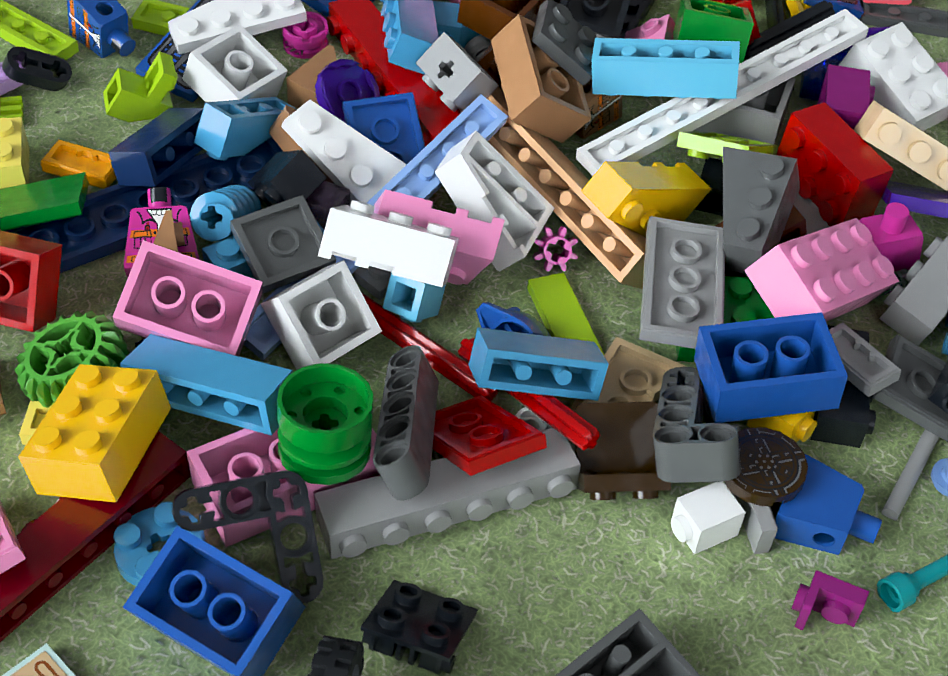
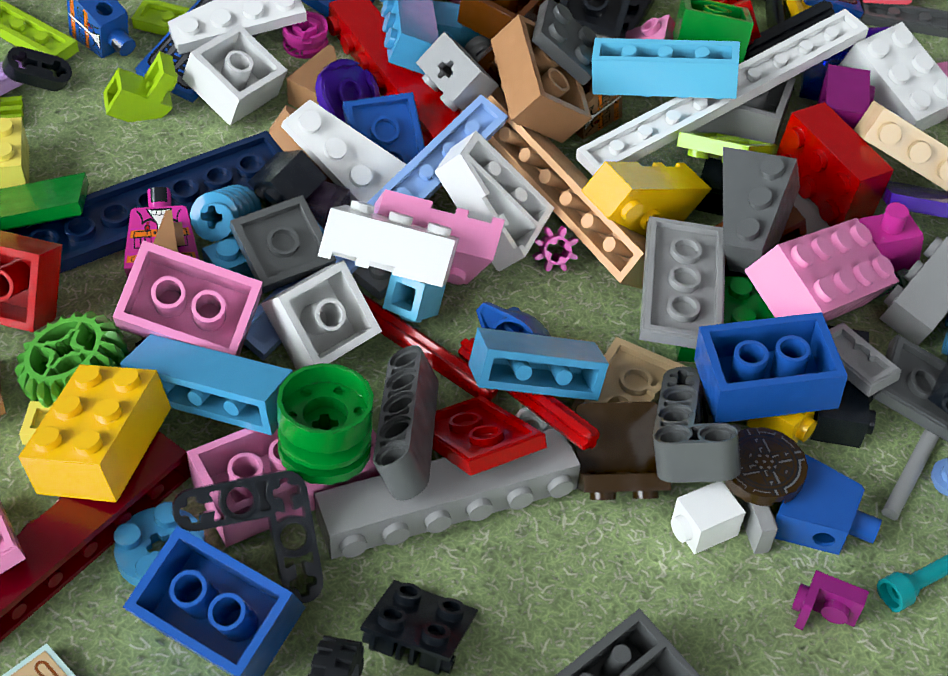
light orange plate [40,140,116,189] -> none
dark blue brick [108,108,203,187] -> none
dark azure slope [194,96,296,160] -> none
lime tile [527,272,605,355] -> none

